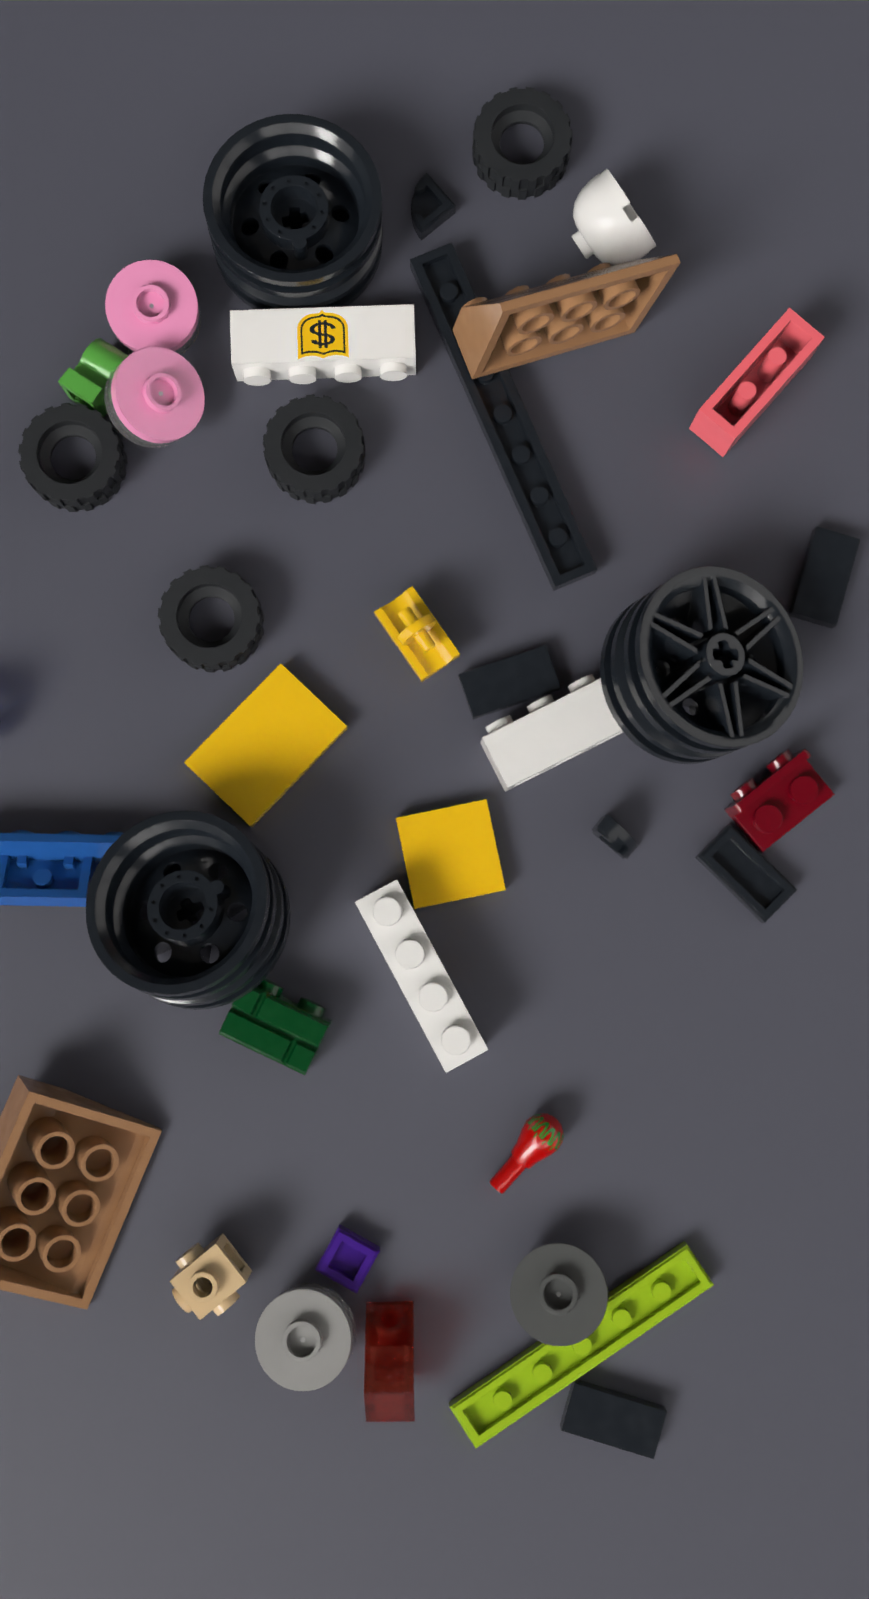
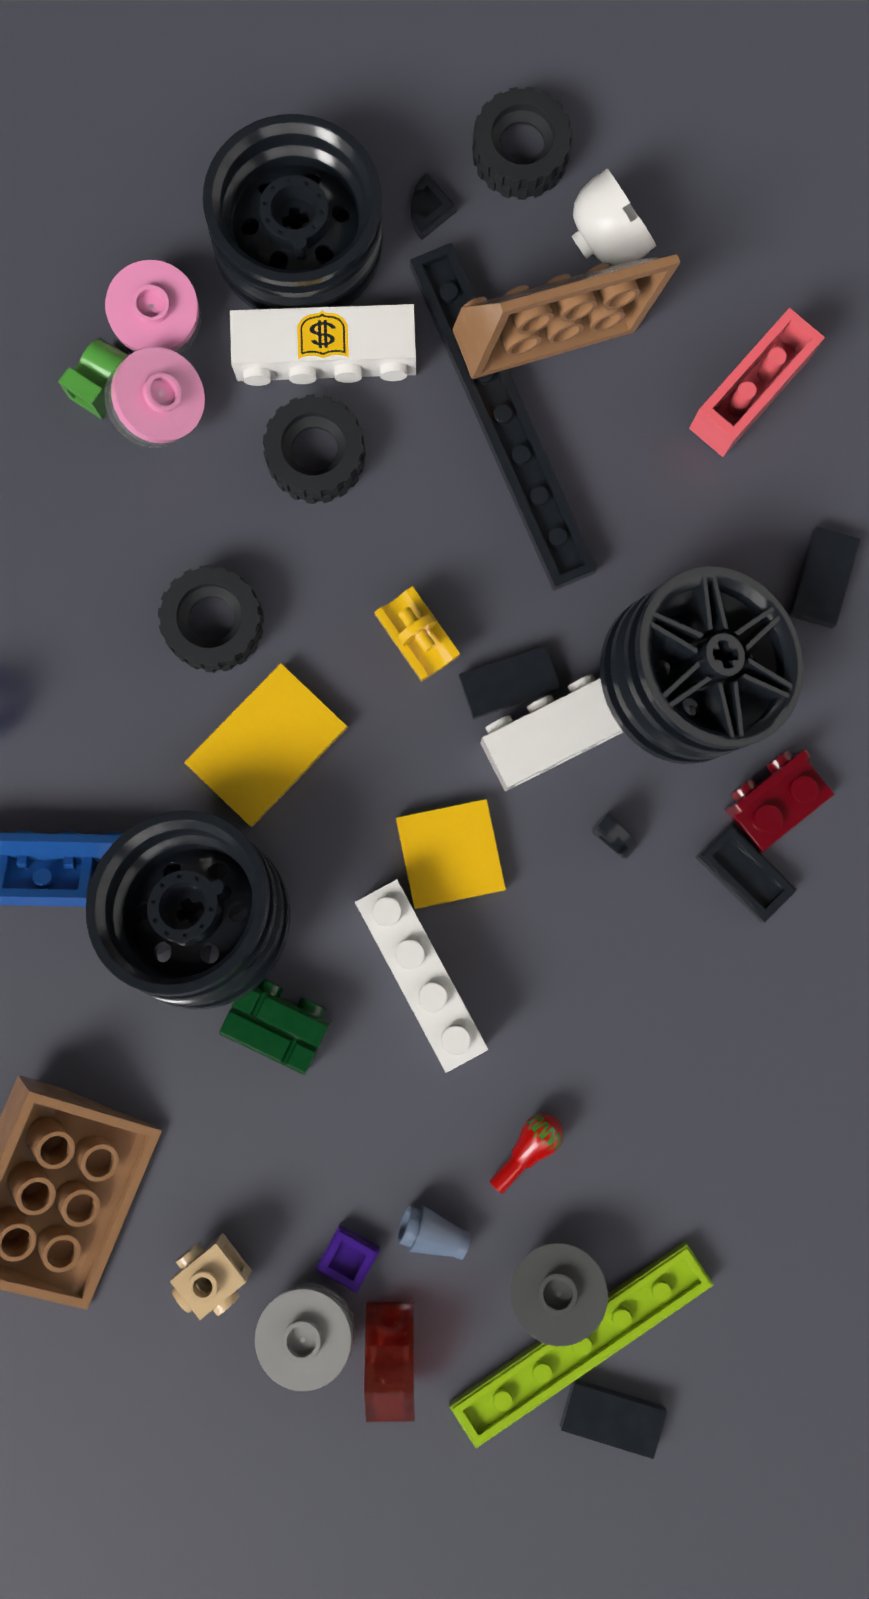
black tyre [18,403,128,512] -> none
none -> sand blue cone [397,1205,471,1260]

